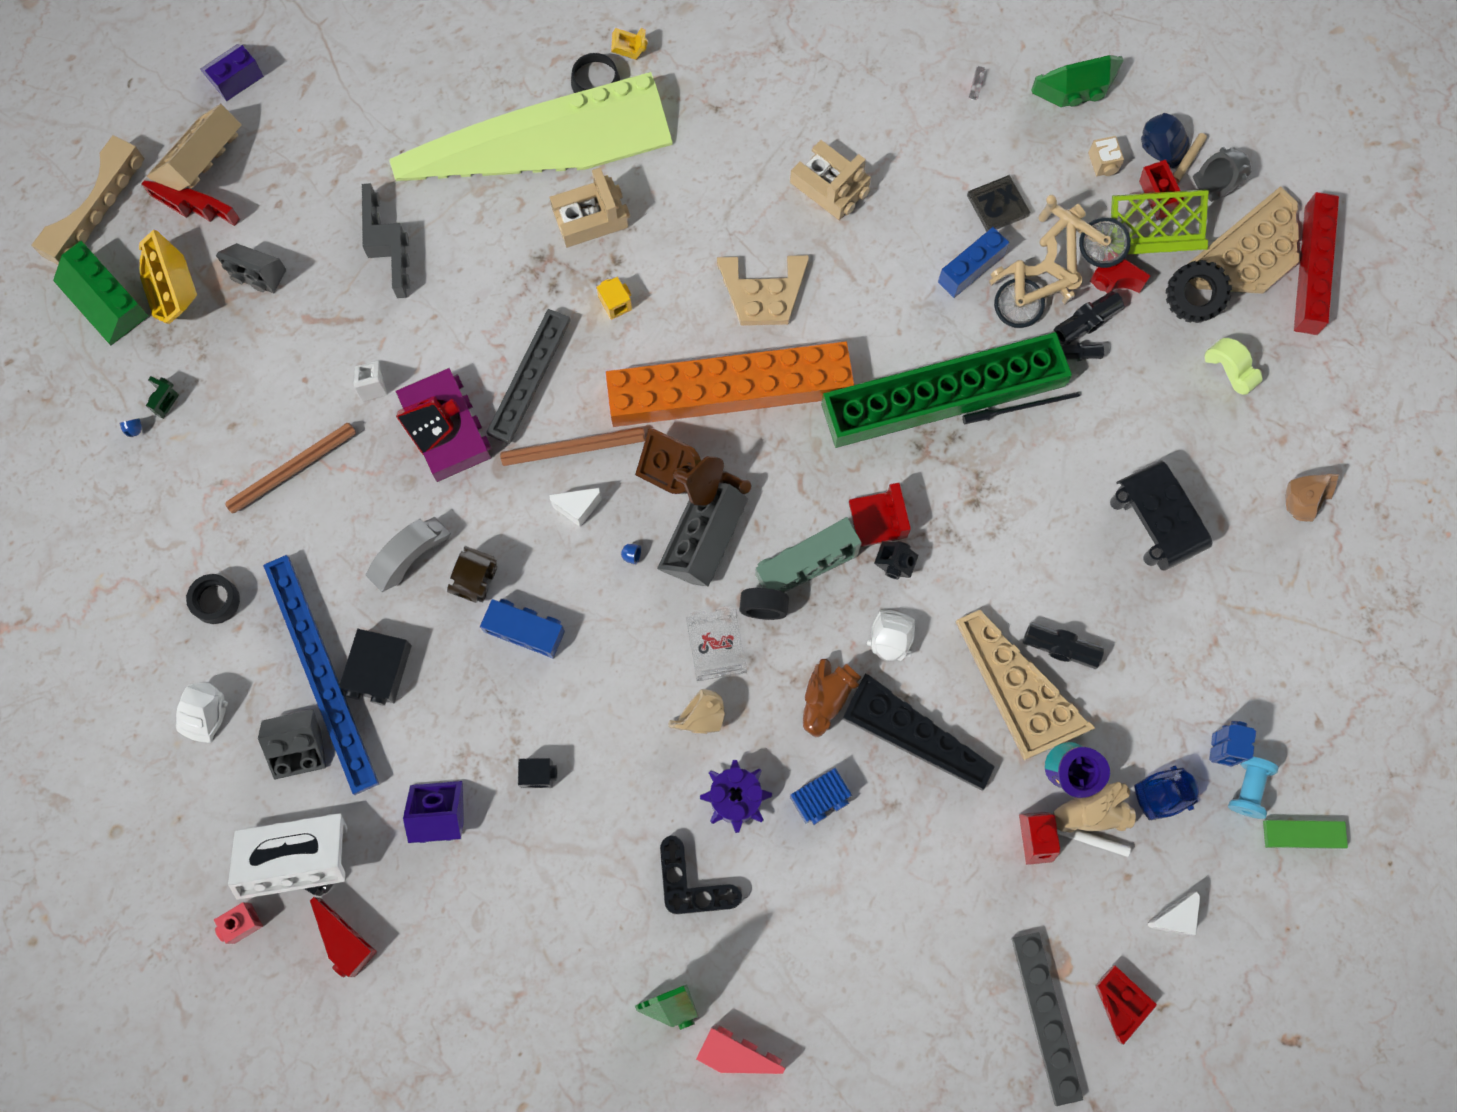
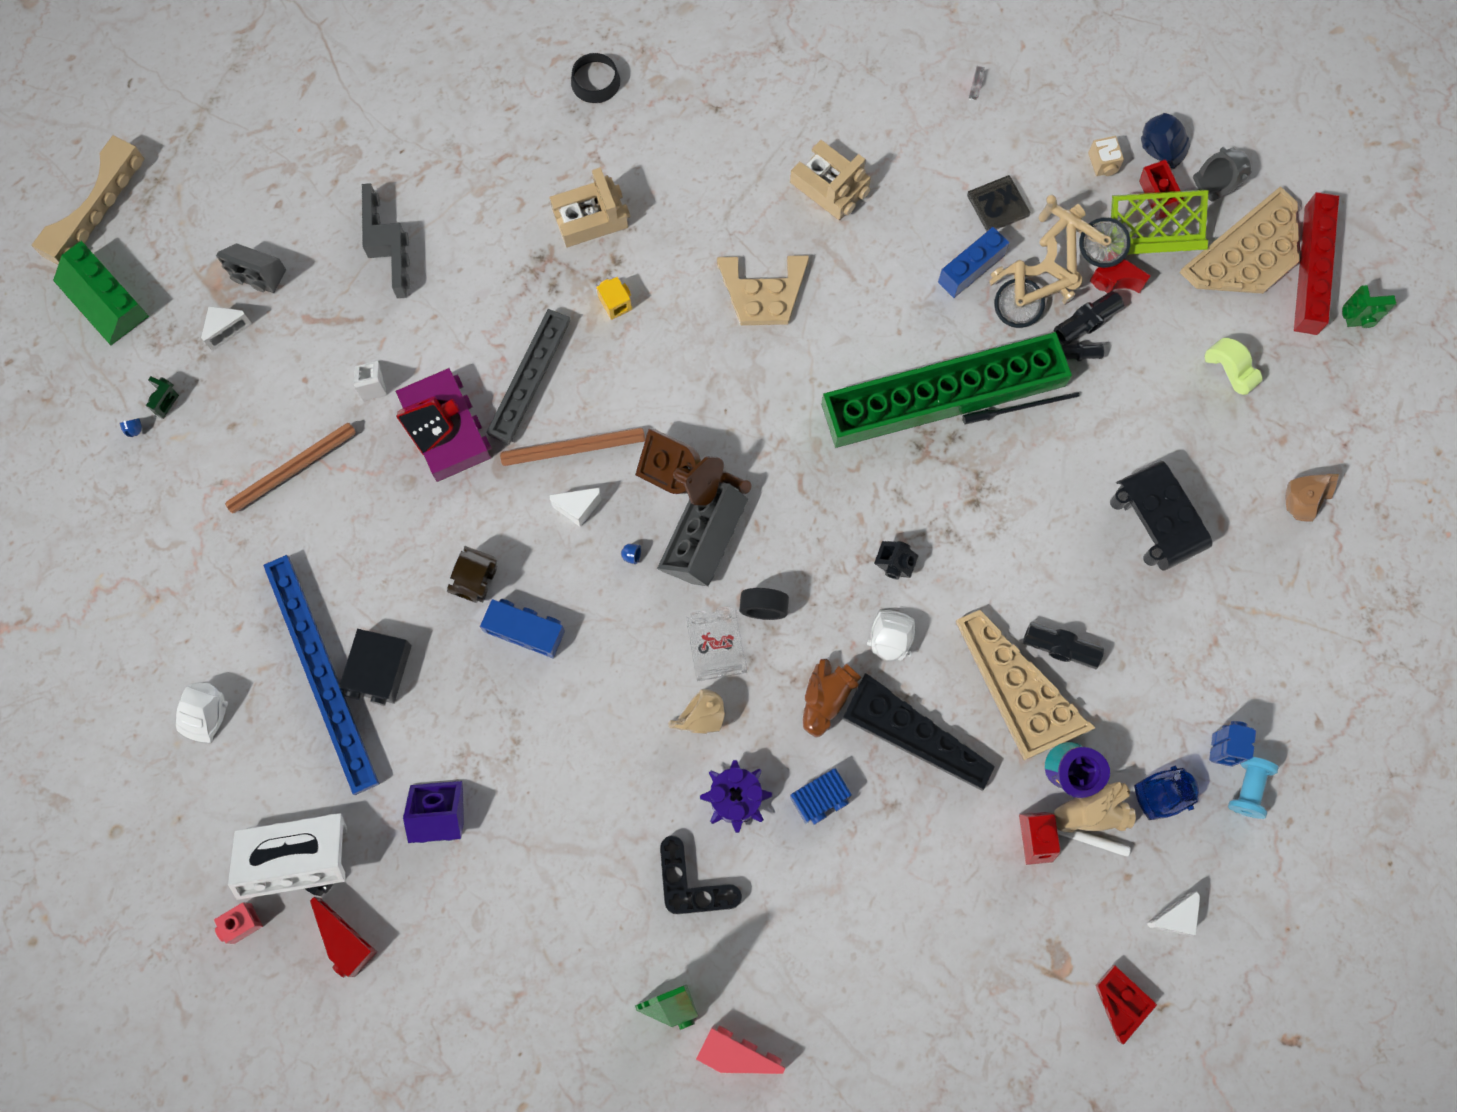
yellow wedge [139,230,197,324] -> none
red slope [141,180,240,226] -> none
tan slope [147,103,241,191] -> none
black tyre [186,574,240,624] -> none
dark purple slope [200,44,264,102] -> none
dark grey slope [258,709,326,780] -> none
light grey arch [366,517,451,592] -> none
yellowish green wedge [389,72,673,181] -> none
black brick [518,758,557,788] -> none
orange brick [605,341,854,427] -> none
yellow bracket [611,28,648,60] -> none
sand green wedge [755,517,861,592] -> none
red bracket [849,483,911,547] -> none
dark grey plate [1011,932,1083,1106] -> none
green wedge [1031,55,1124,108] -> none
black tyre [1165,260,1232,323] -> none
tan piece [1173,133,1207,184] -> none
bright green tile [1263,820,1348,849] -> none
none -> white slope [201,307,252,351]
none -> green bracket [1342,285,1396,328]

